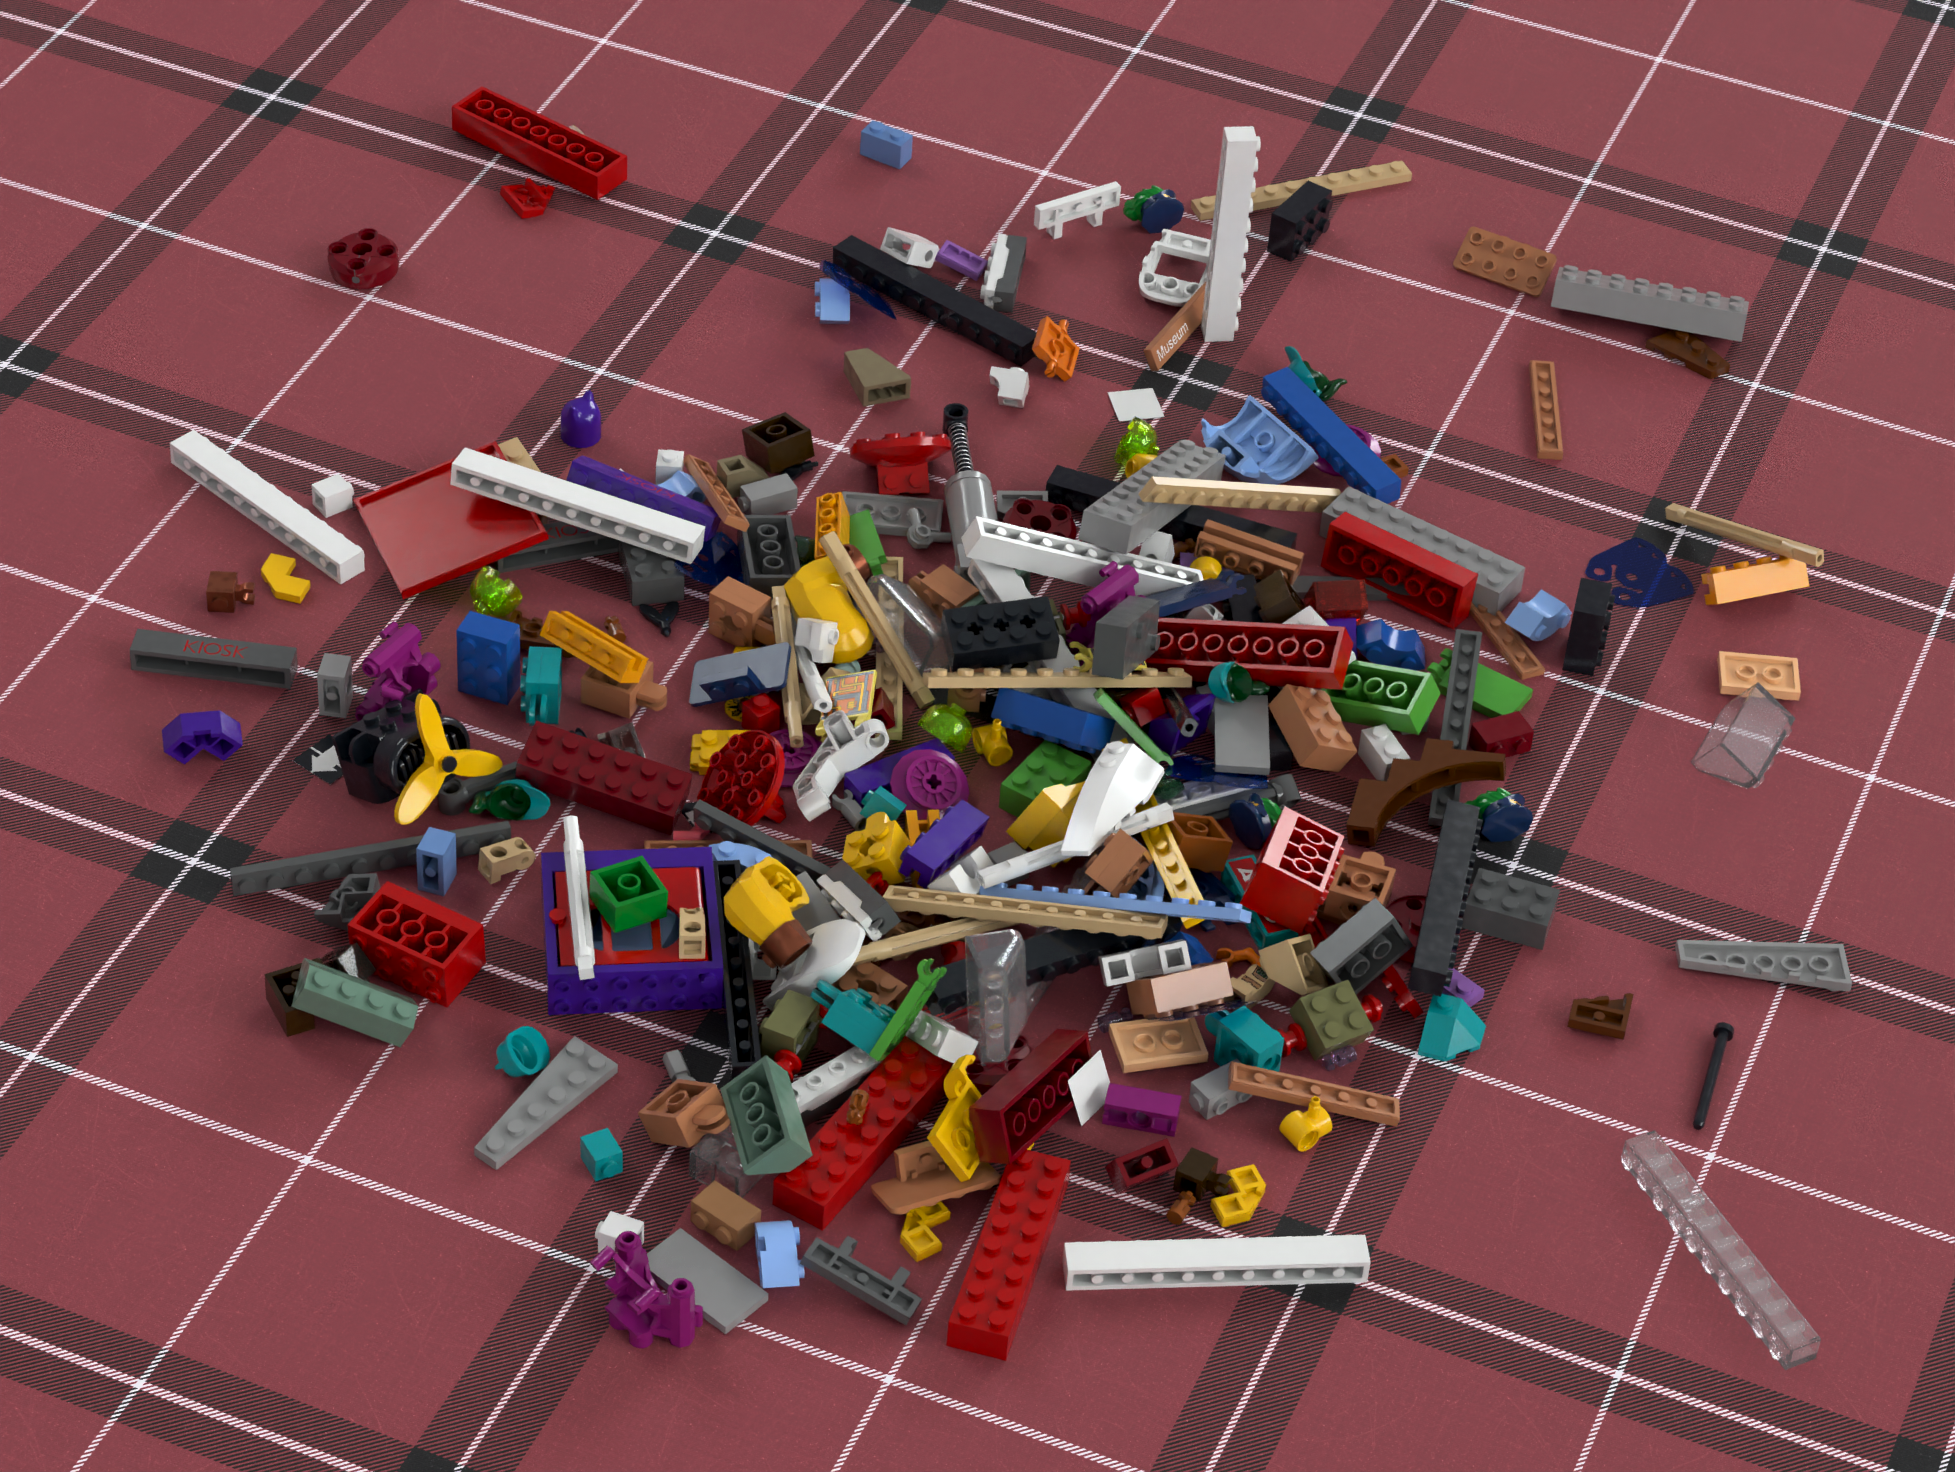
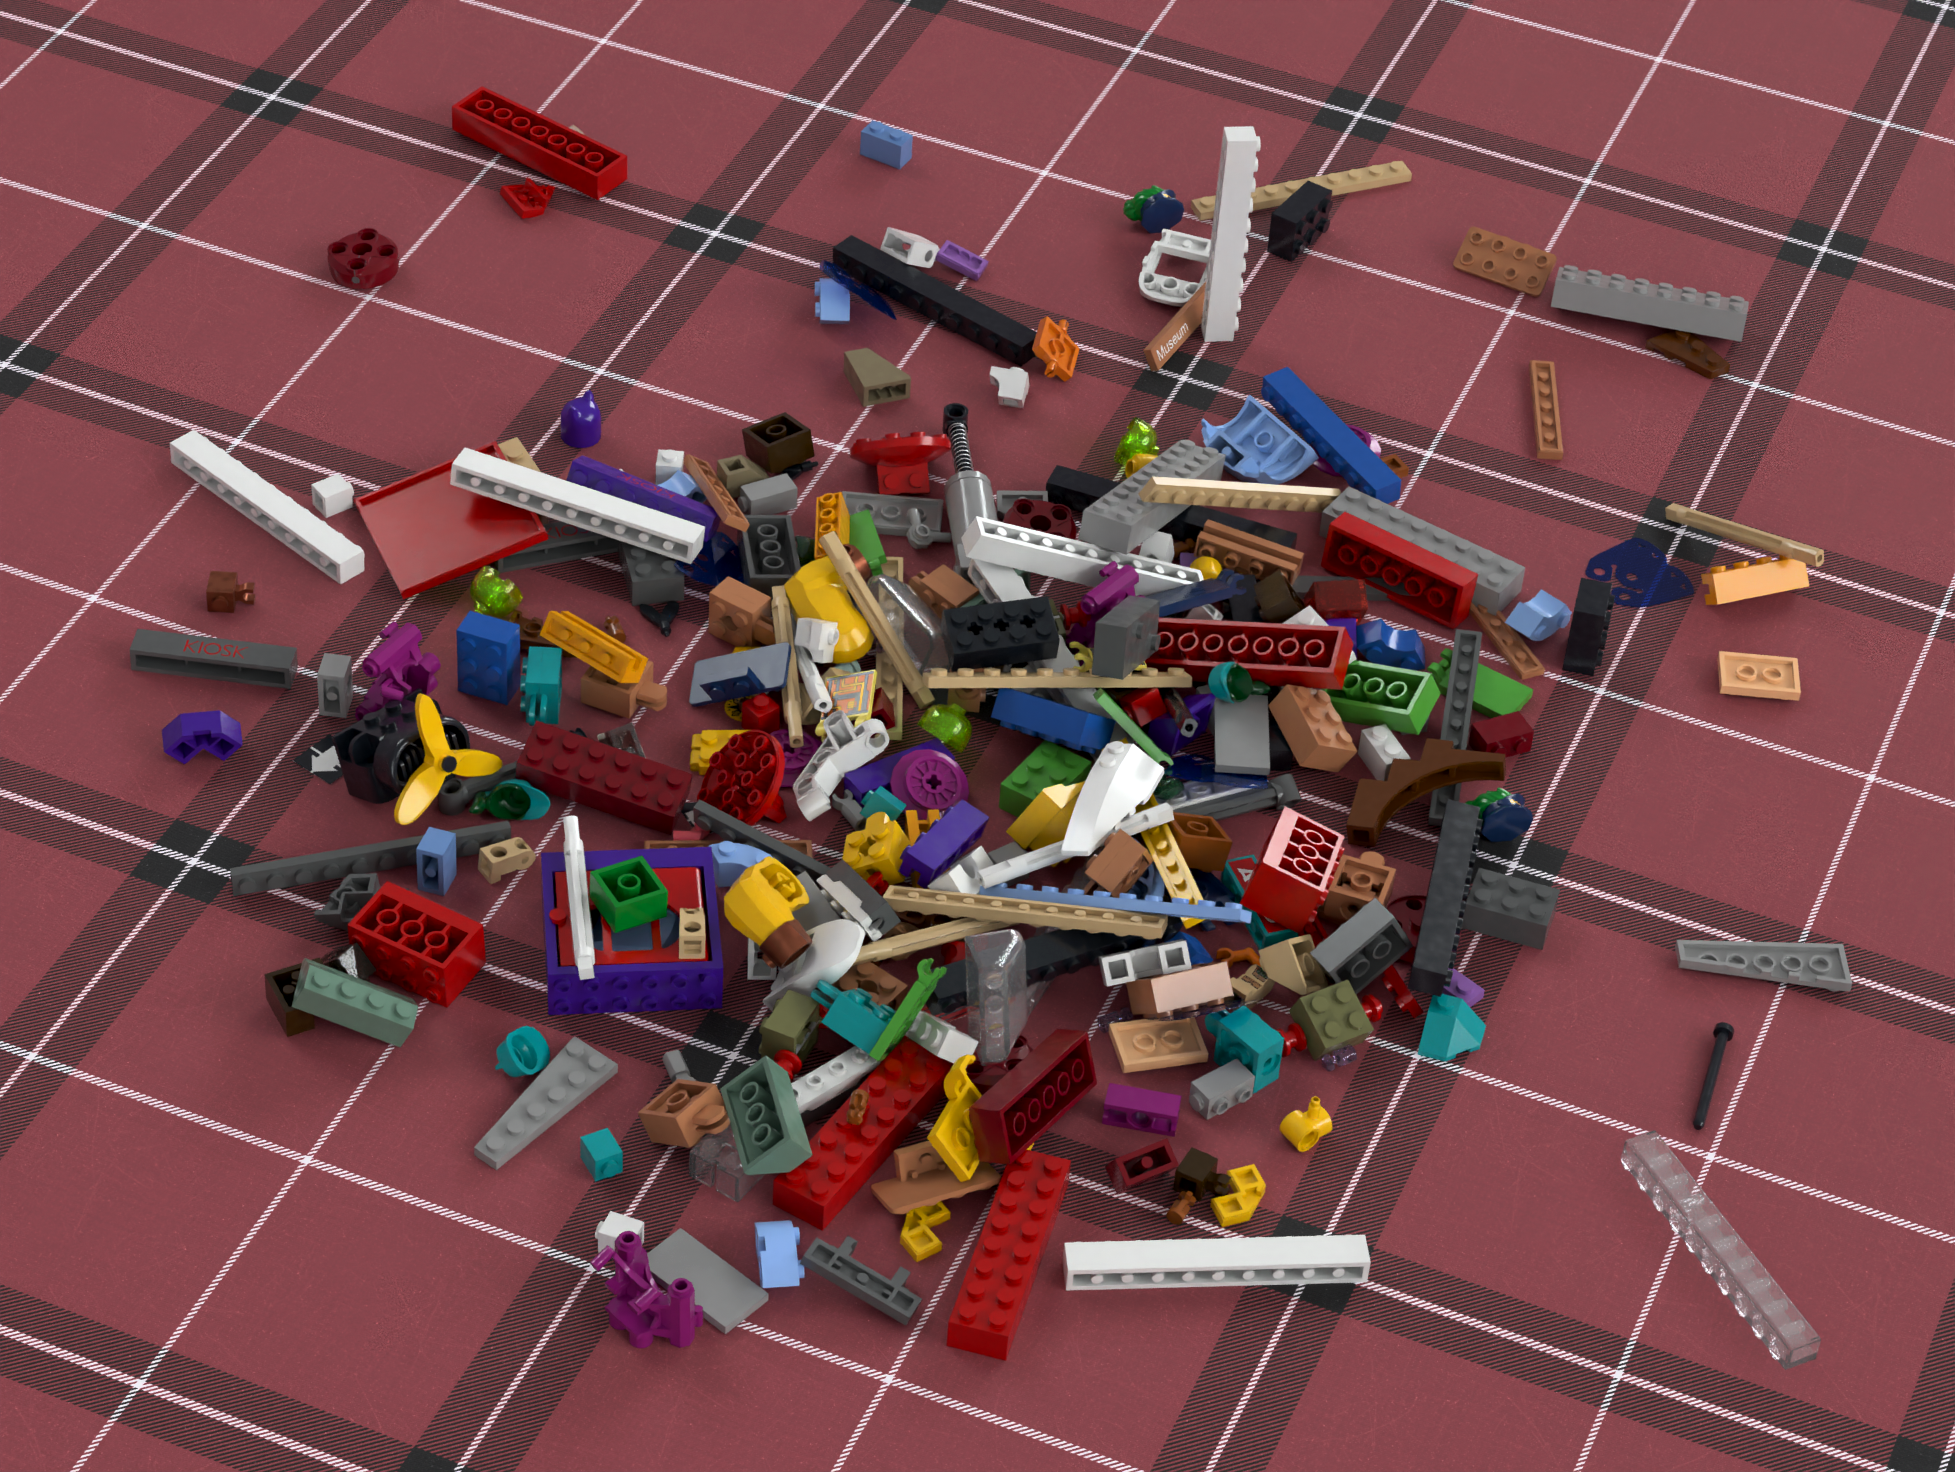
yellow tile [261,553,310,604] -> none
medium nougat brick [691,1180,761,1251] -> none
black brick [713,860,761,1080] -> none
yellow piece [972,719,1013,766] -> none
piece [980,234,1027,313] -> none
white hinge [1034,181,1121,239] -> none
white sticker [1068,1050,1110,1126] -> none
white sticker [1107,388,1165,422] -> none
dark blue piece [1228,793,1282,849] -> none
nougat tile [1228,1061,1400,1127] -> none
hair [1284,346,1347,402] -> none
reddish brown wing [1567,993,1634,1040] -> none
clear windscreen [1691,682,1796,789] -> none

